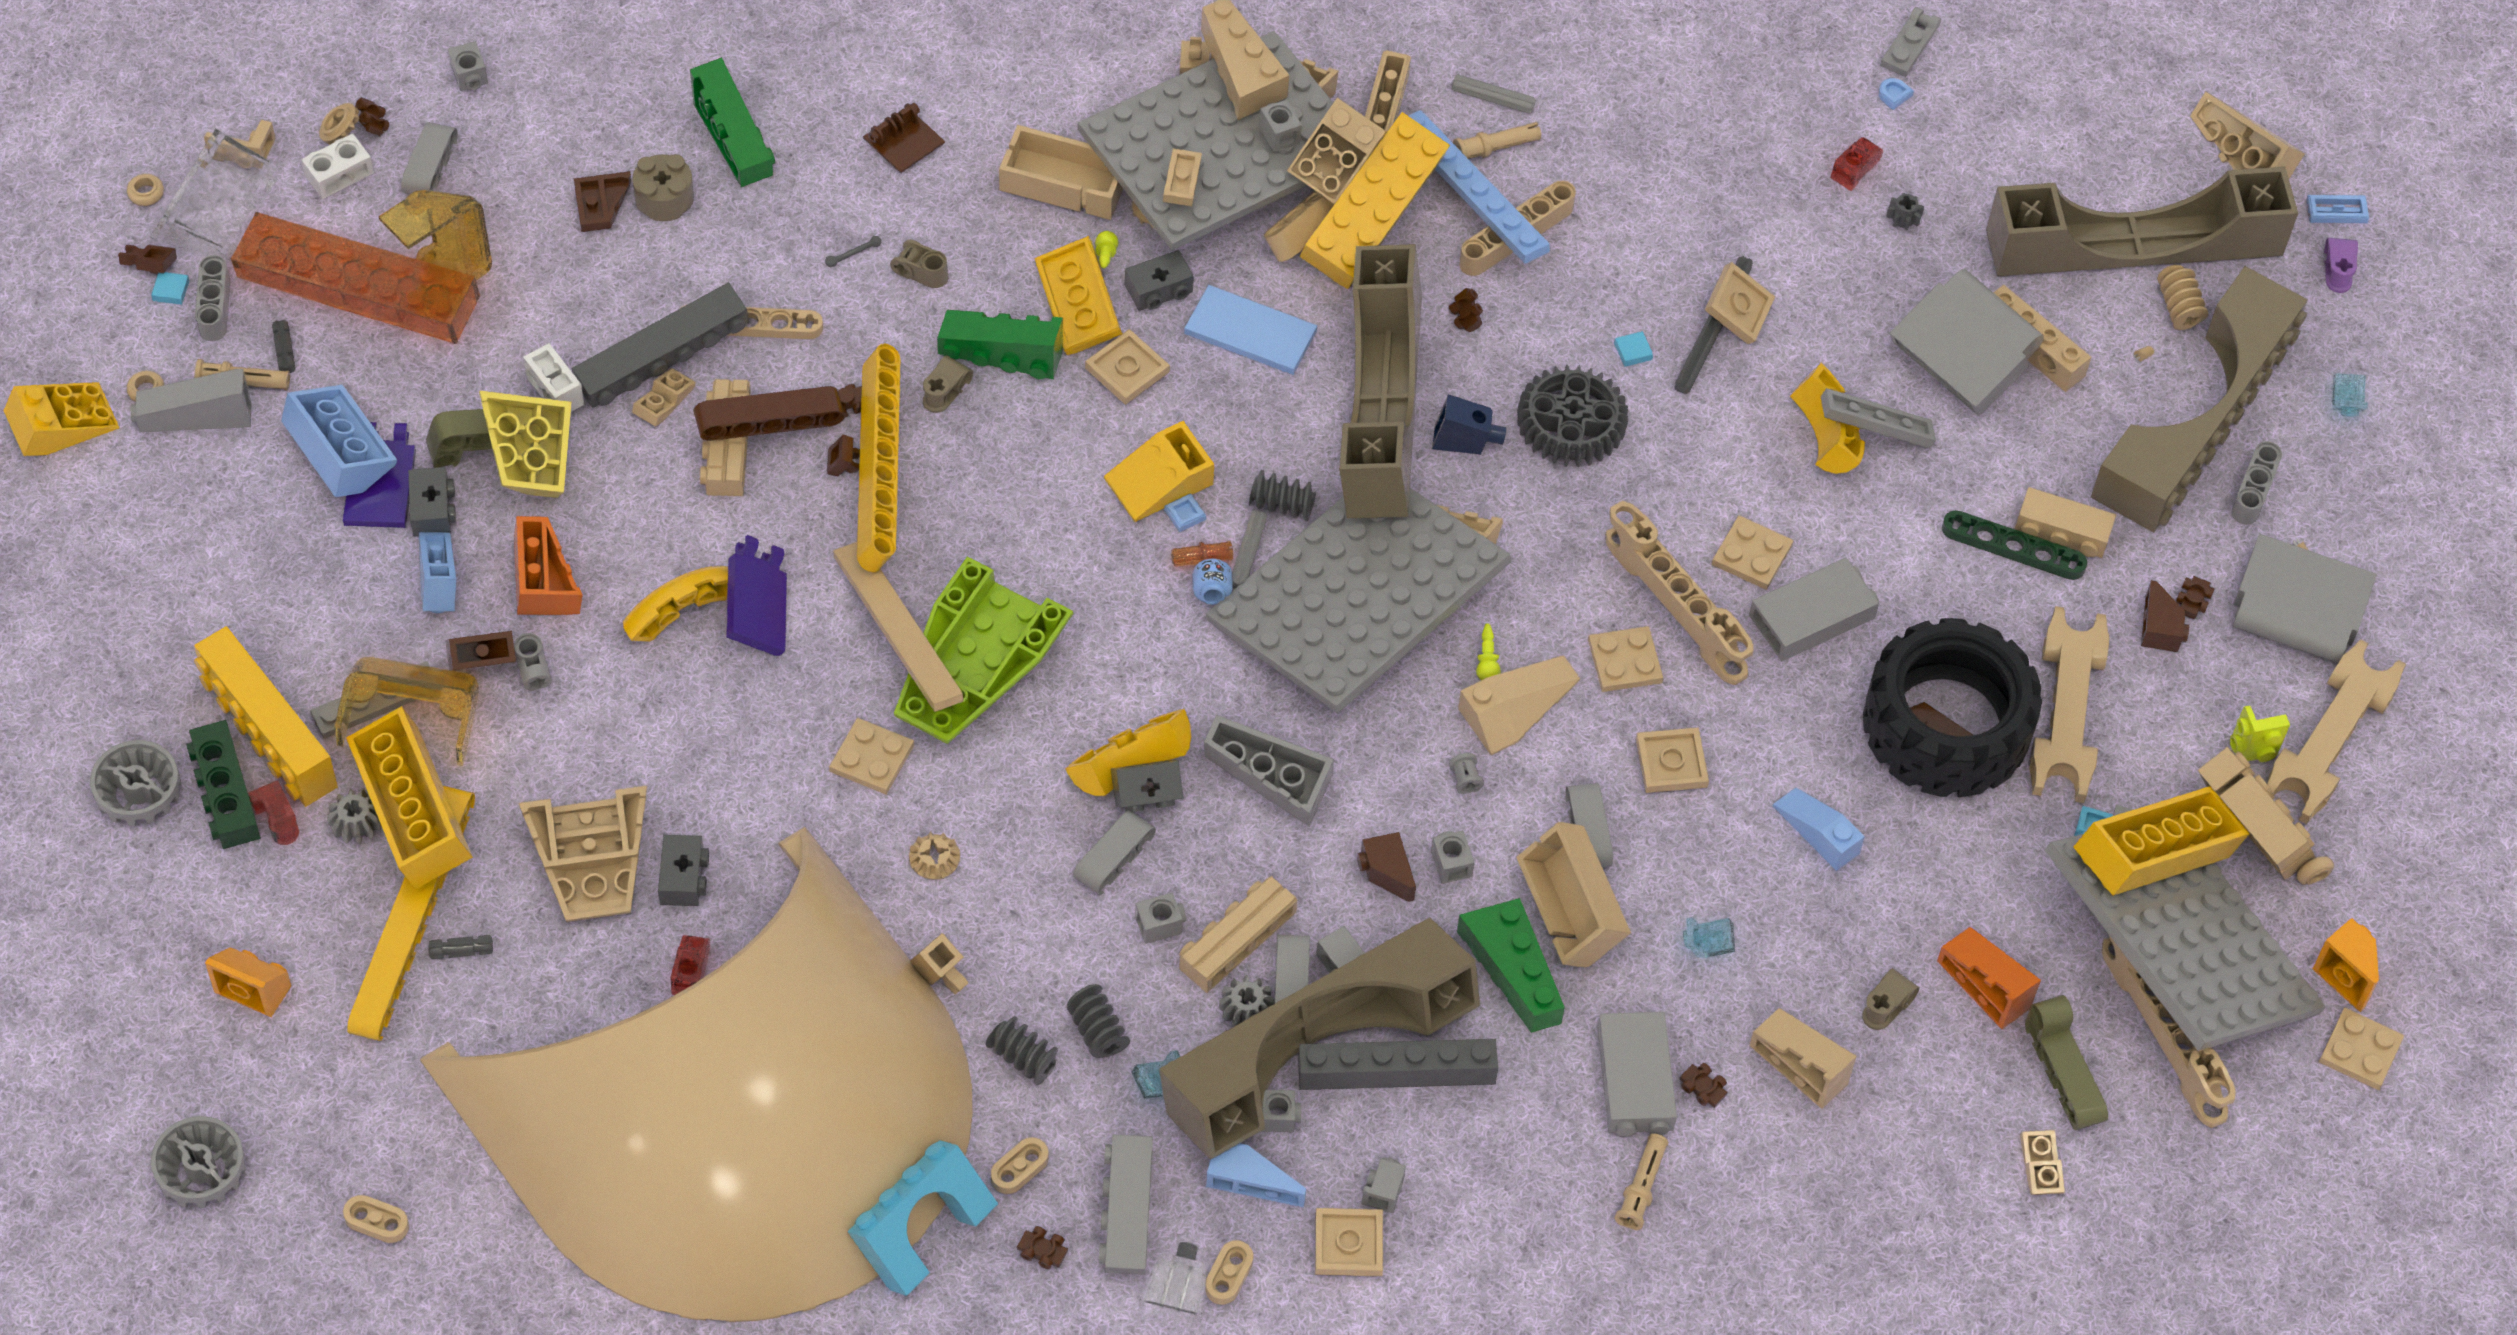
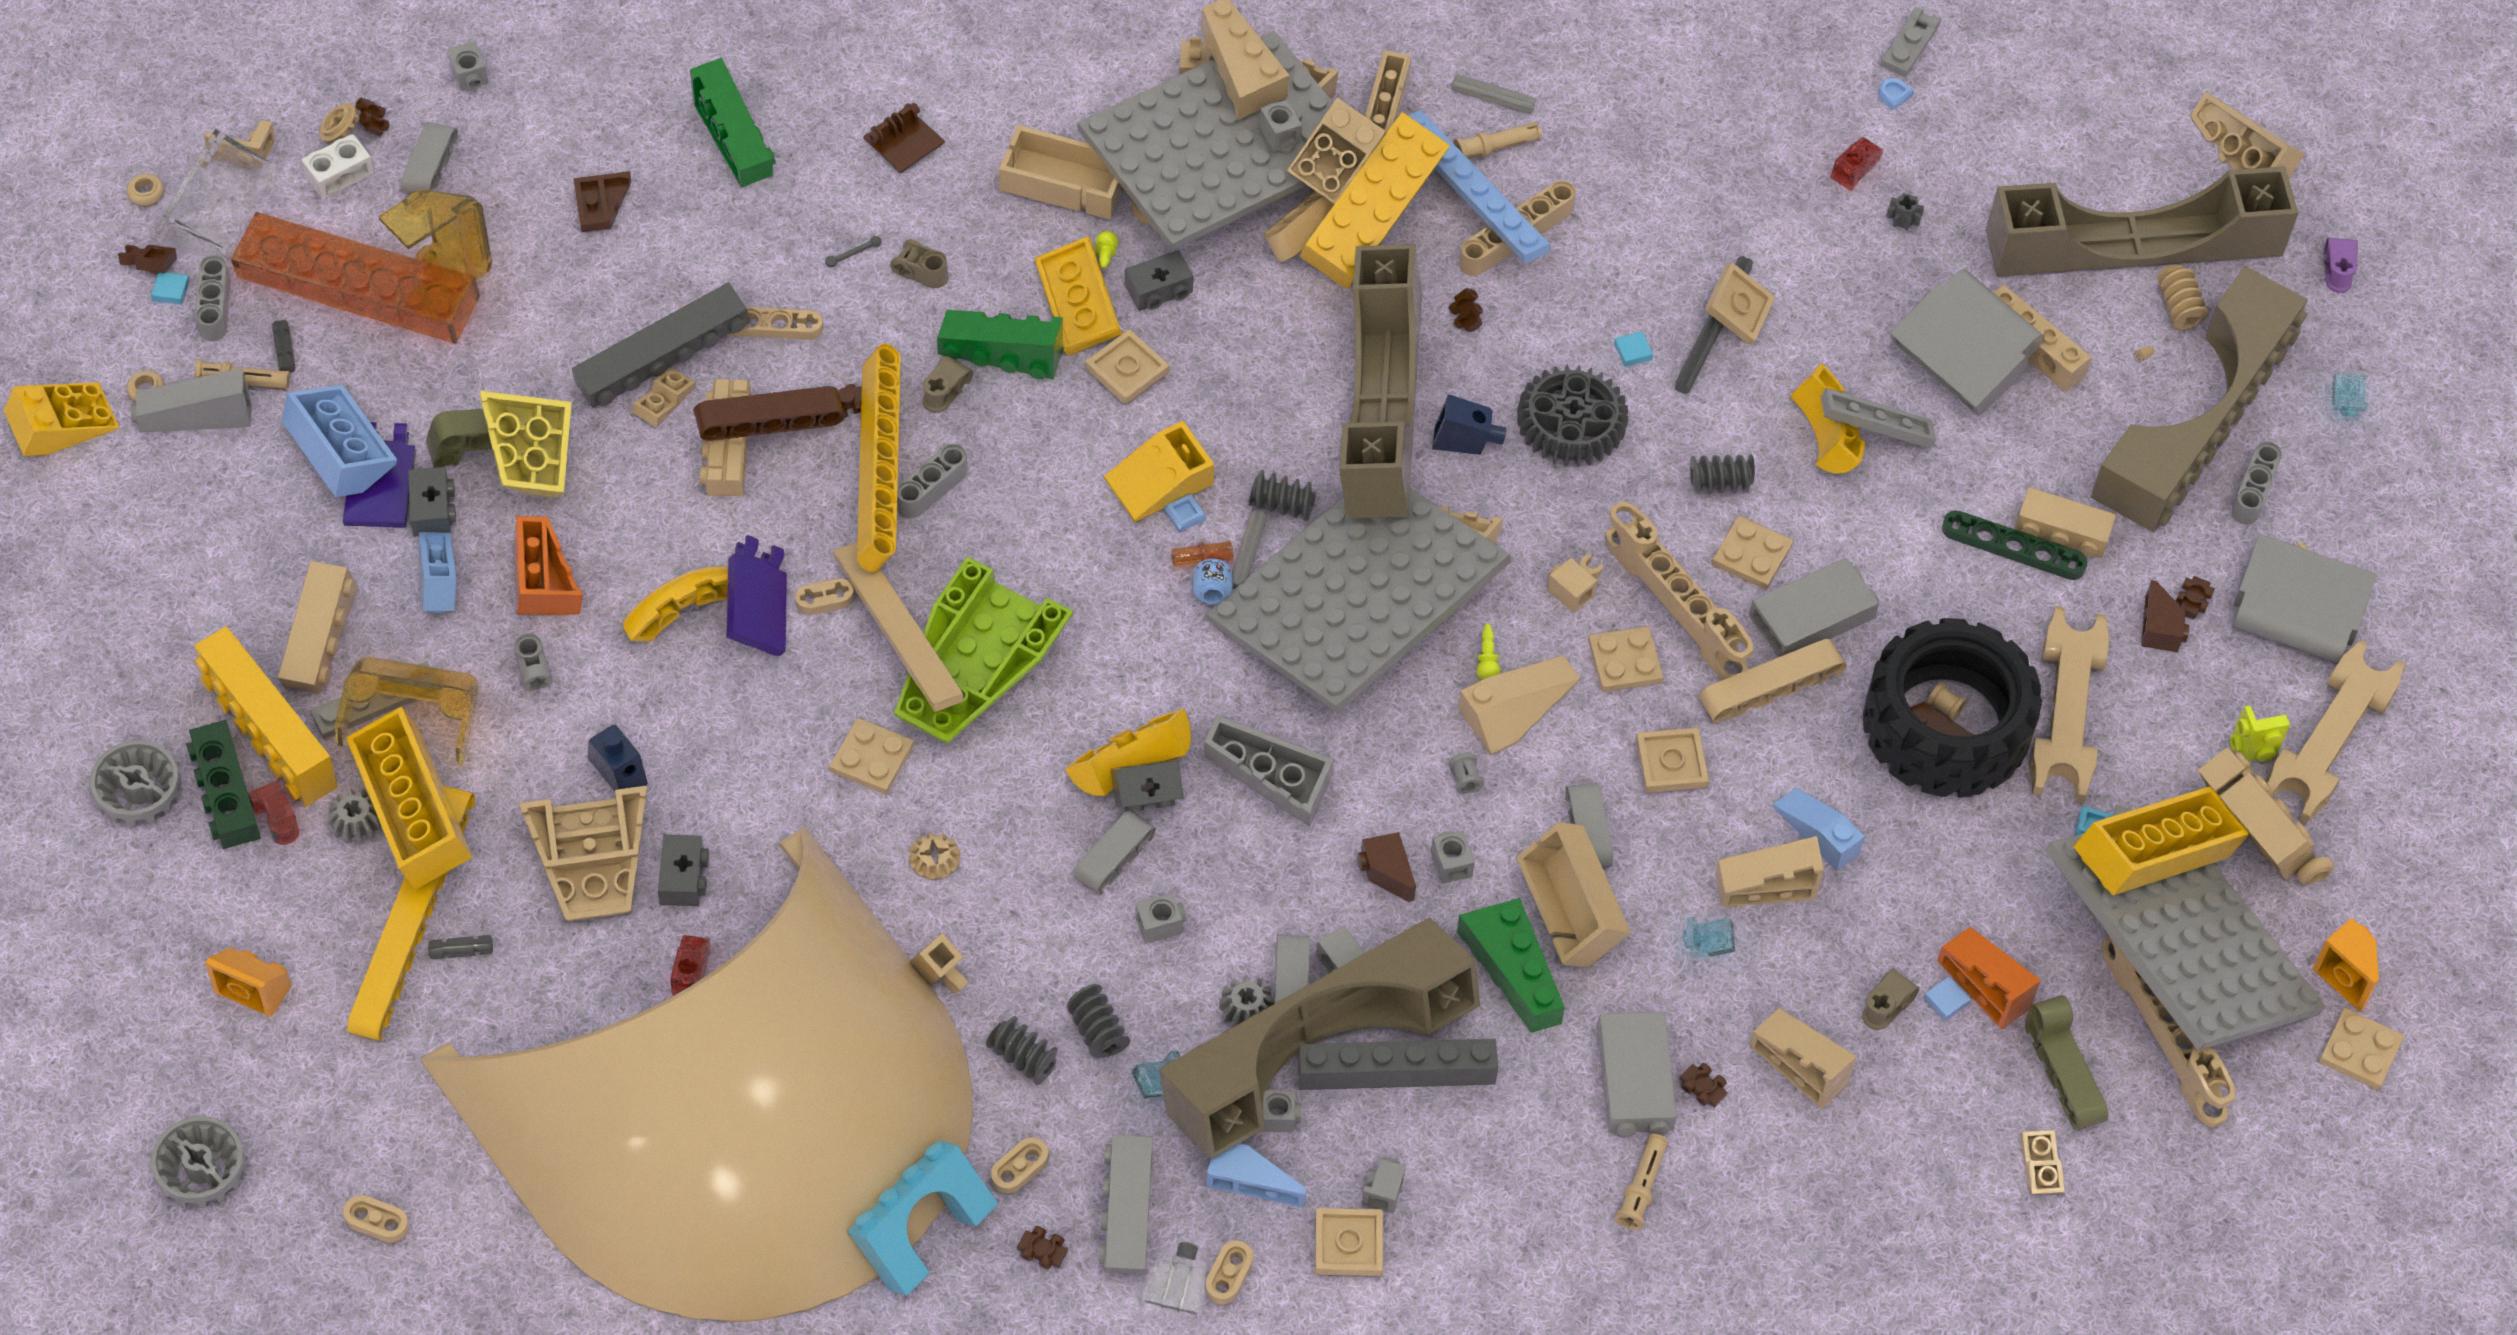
reddish brown slope [445,631,516,671] -> none
white brick [523,343,584,412] -> none
dark tan brick [633,154,694,221] -> none
reddish brown tile [827,434,860,476] -> none
tan plate [1163,148,1202,206] -> none
tan brick [1179,876,1298,993] -> none
light blue tile [1184,285,1318,375] -> none
light blue tile [2306,195,2369,223] -> none
none -> tan wedge [278,561,358,694]
none -> dark blue torso [588,725,648,792]
none -> tan beam [795,578,854,615]
none -> light grey beam [897,444,967,518]
none -> tan brick [1547,554,1603,613]
none -> dark grey piece [1690,454,1755,494]
none -> tan beam [1699,639,1847,724]
none -> tan wedge [1715,836,1824,907]
none -> light blue tile [1924,976,1971,1021]
none -> tan bush [1926,682,1968,721]

